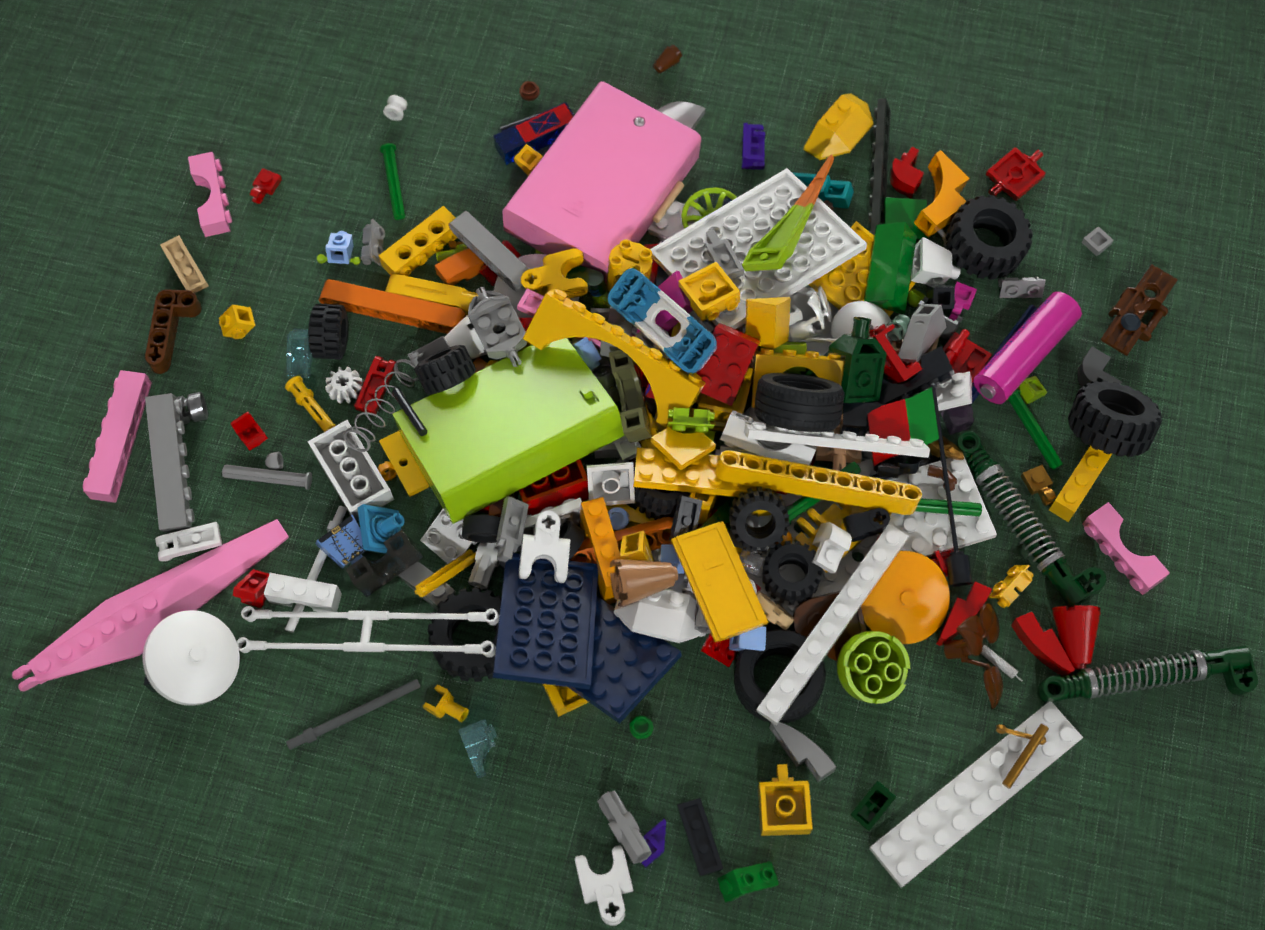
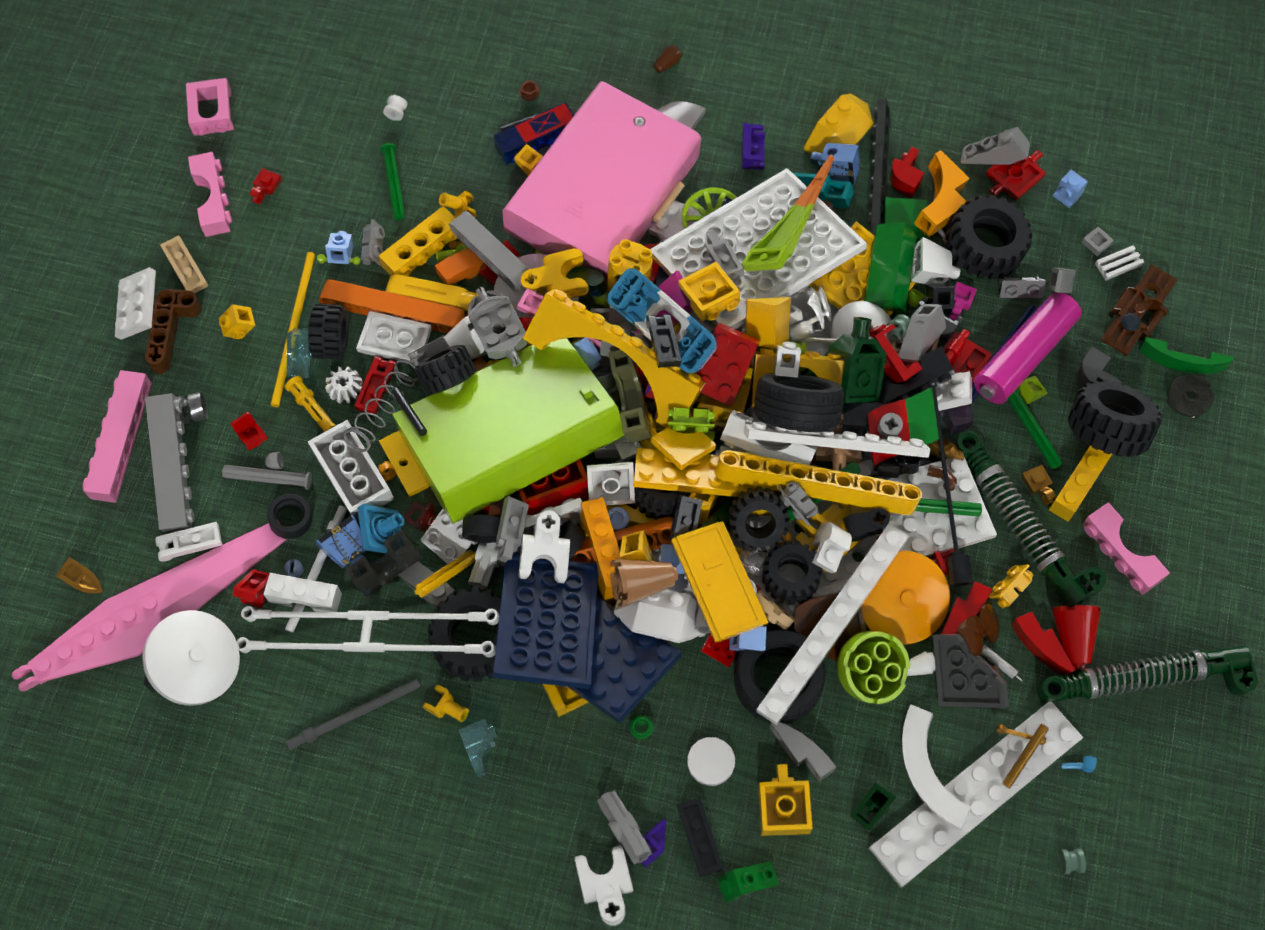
none -> pearl gold plate [56,557,103,594]
none -> white plate [115,267,156,340]
none -> bright pink panel [186,78,234,135]
none -> black tyre [267,494,312,539]
none -> yellow piece [270,252,315,407]
none -> sand blue hinge [284,559,304,578]
none -> white plate [356,311,432,363]
none -> clear red bracket [403,501,436,532]
none -> yellow piece [439,191,476,218]
none -> black plate [646,314,682,368]
none -> white tile [688,737,735,786]
none -> white brick [774,342,801,378]
none -> light grey hinge [778,481,818,526]
none -> medium blue torso [810,143,860,185]
none -> light grey wheel [877,413,903,439]
none -> white tile [902,704,971,831]
none -> white cone [907,651,936,676]
none -> dark grey plate [933,634,1009,708]
none -> light grey slope [960,126,1030,165]
none -> light grey slope [1048,267,1076,293]
none -> light blue brick [1053,170,1088,208]
none -> sand green wheel [1059,848,1086,875]
none -> dark azure hand [1061,756,1097,773]
none -> white tile [1095,245,1144,281]
none -> green slope [1139,337,1234,374]
none -> clear smoke plate [1167,374,1215,419]

